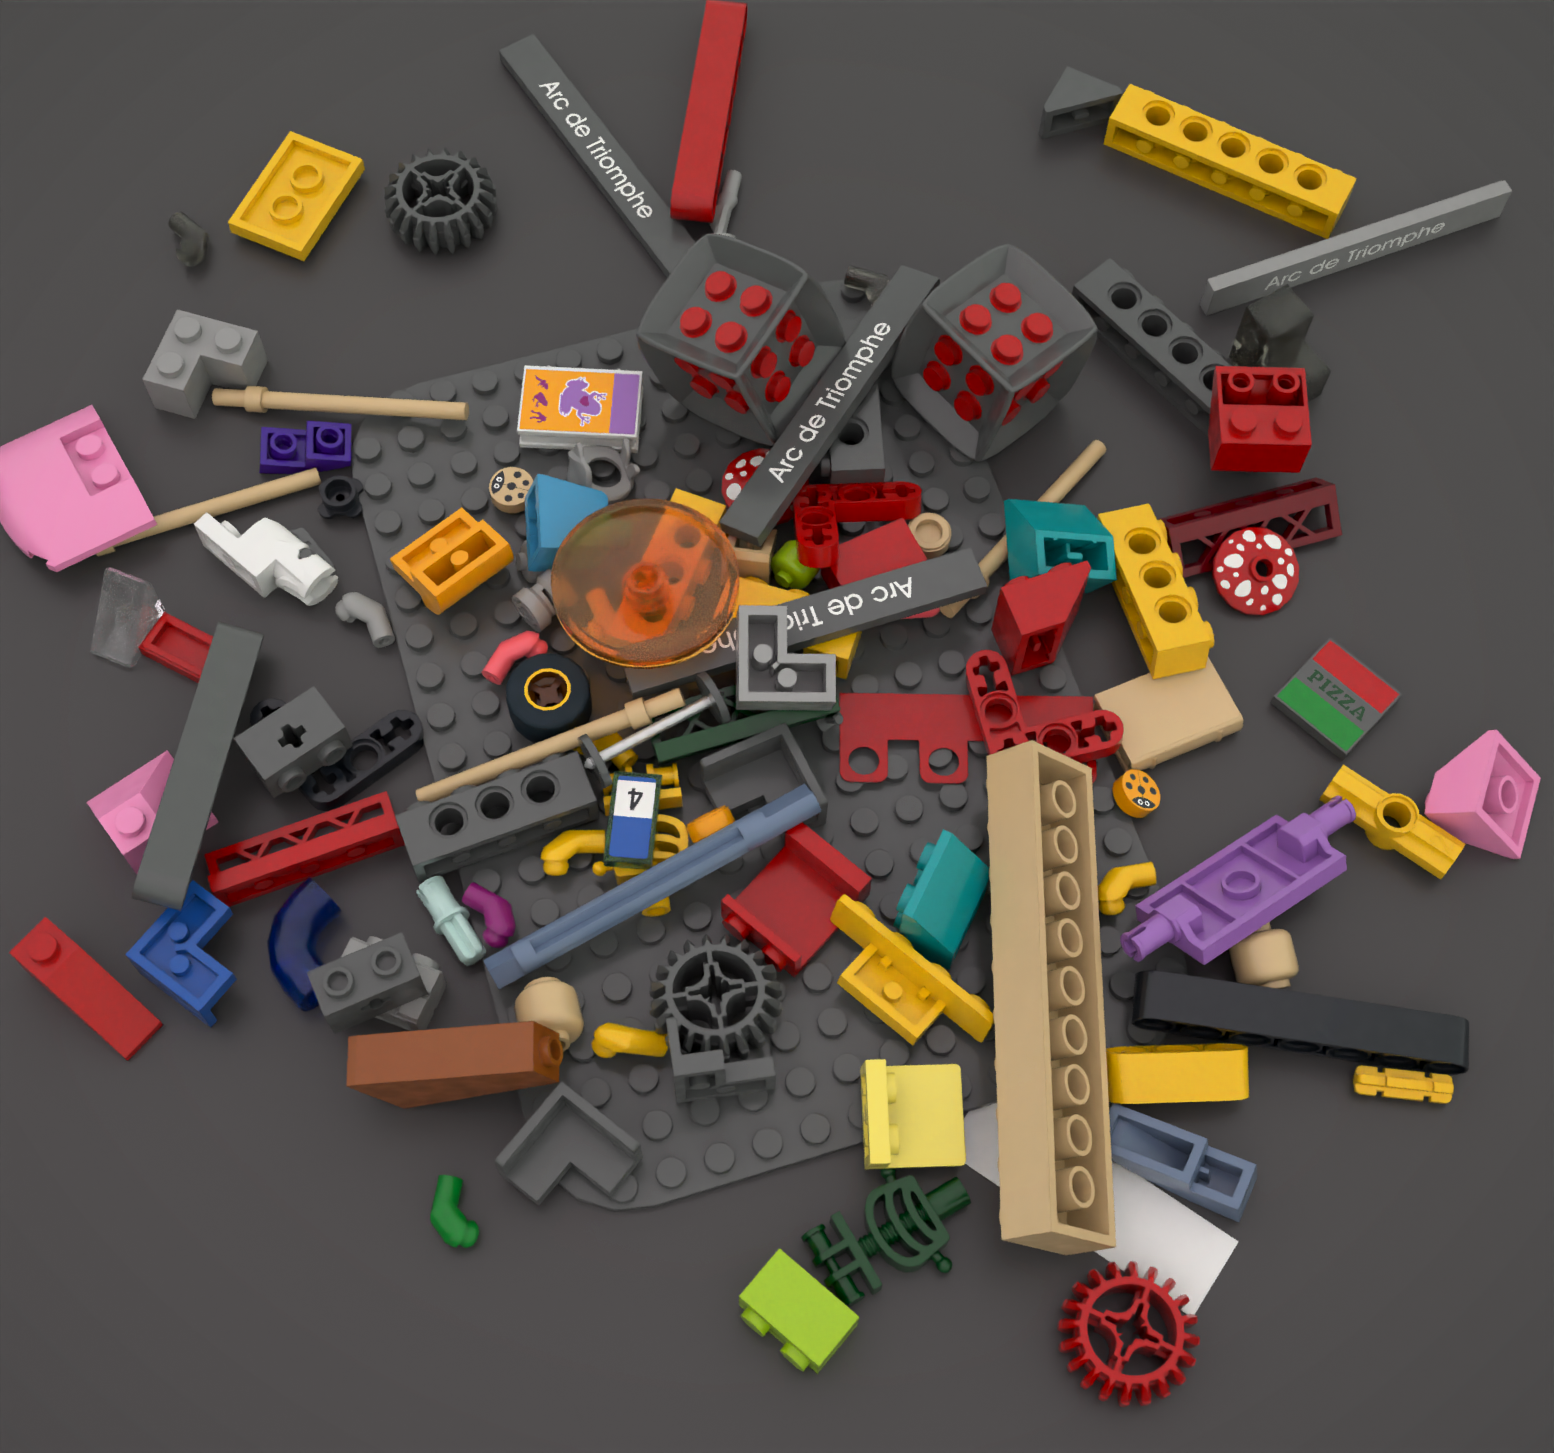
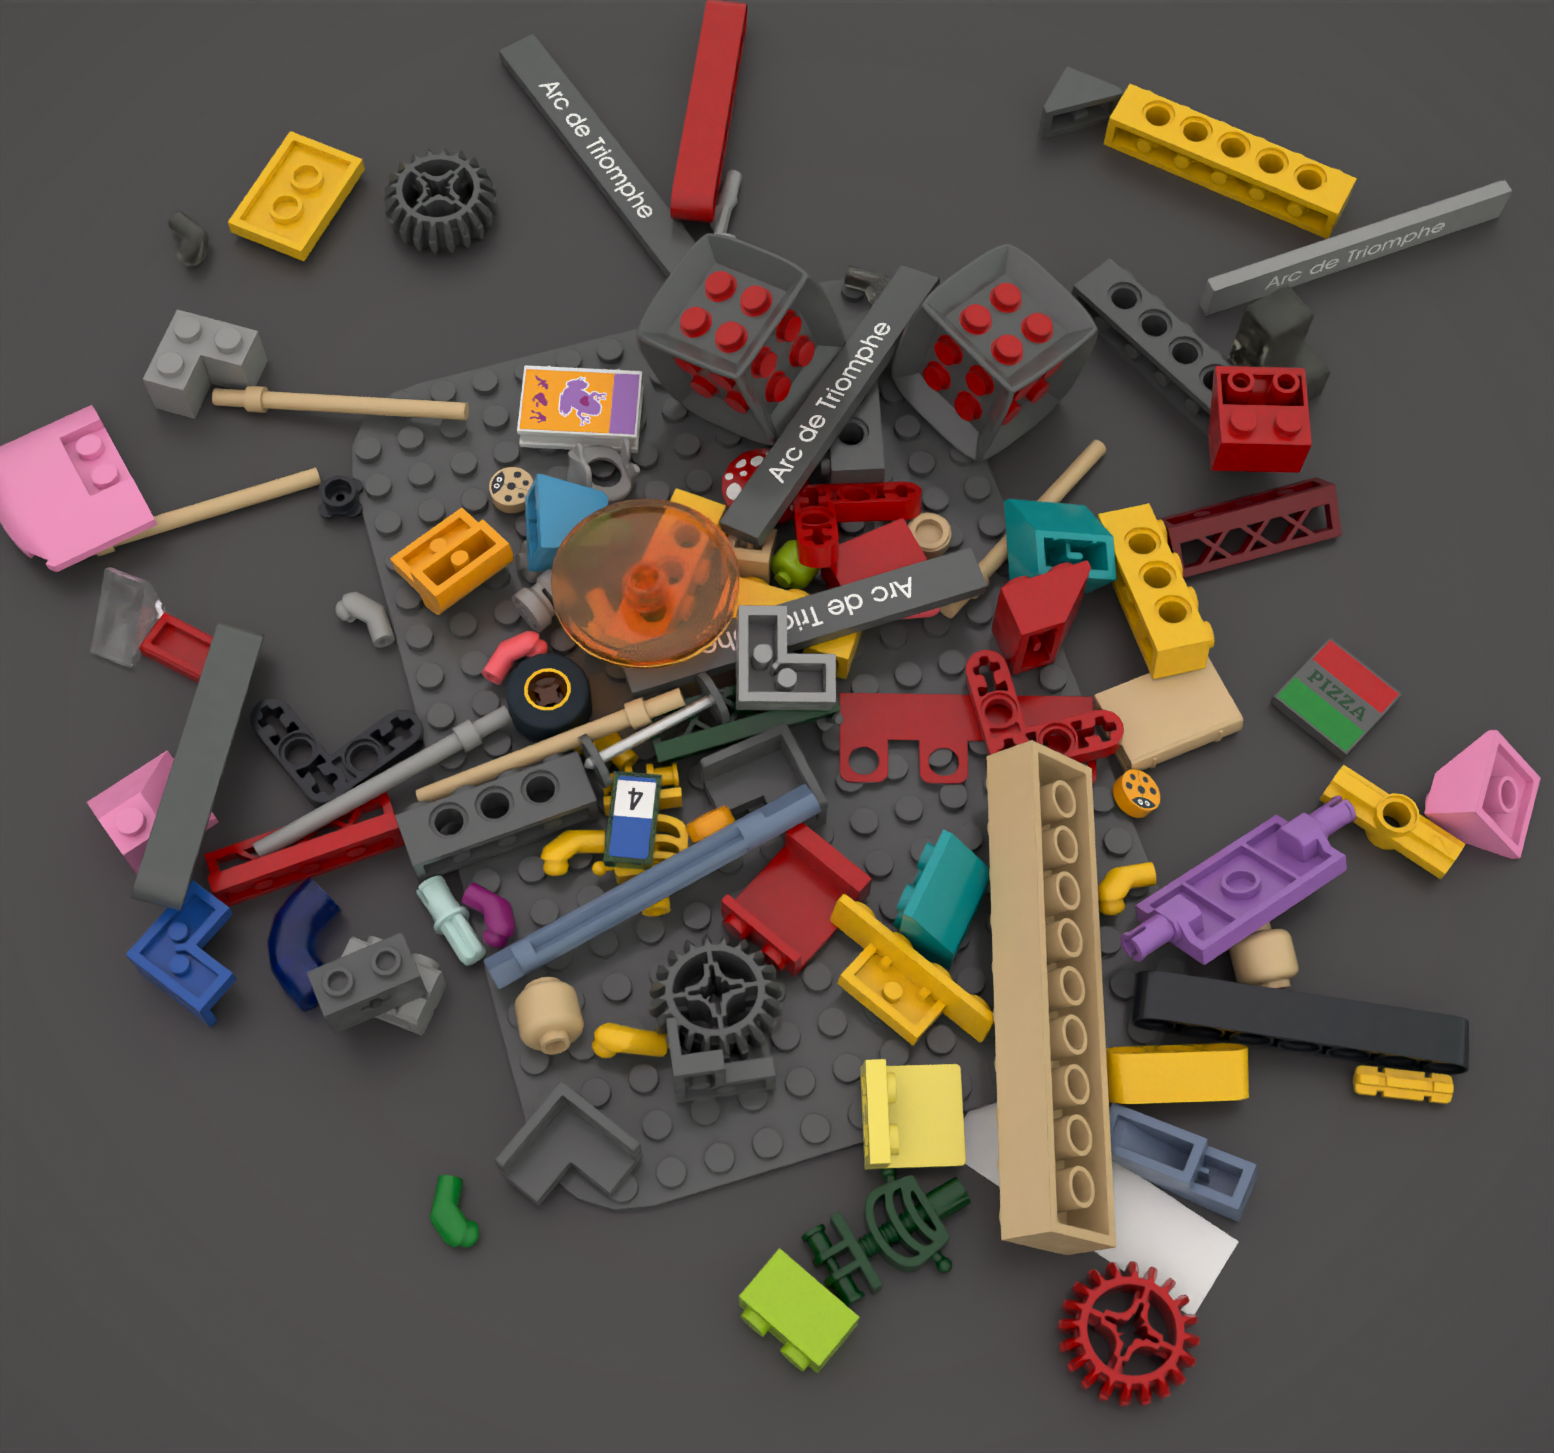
red slope [9,916,163,1061] -> none
white plate [194,512,338,606] -> none
dark grey brick [233,686,353,798] -> none
dark purple slope [259,421,351,474] -> none
dark orange slope [346,1021,563,1109] -> none
red dish [1212,527,1299,616] -> none
none -> light grey bar [253,705,513,857]

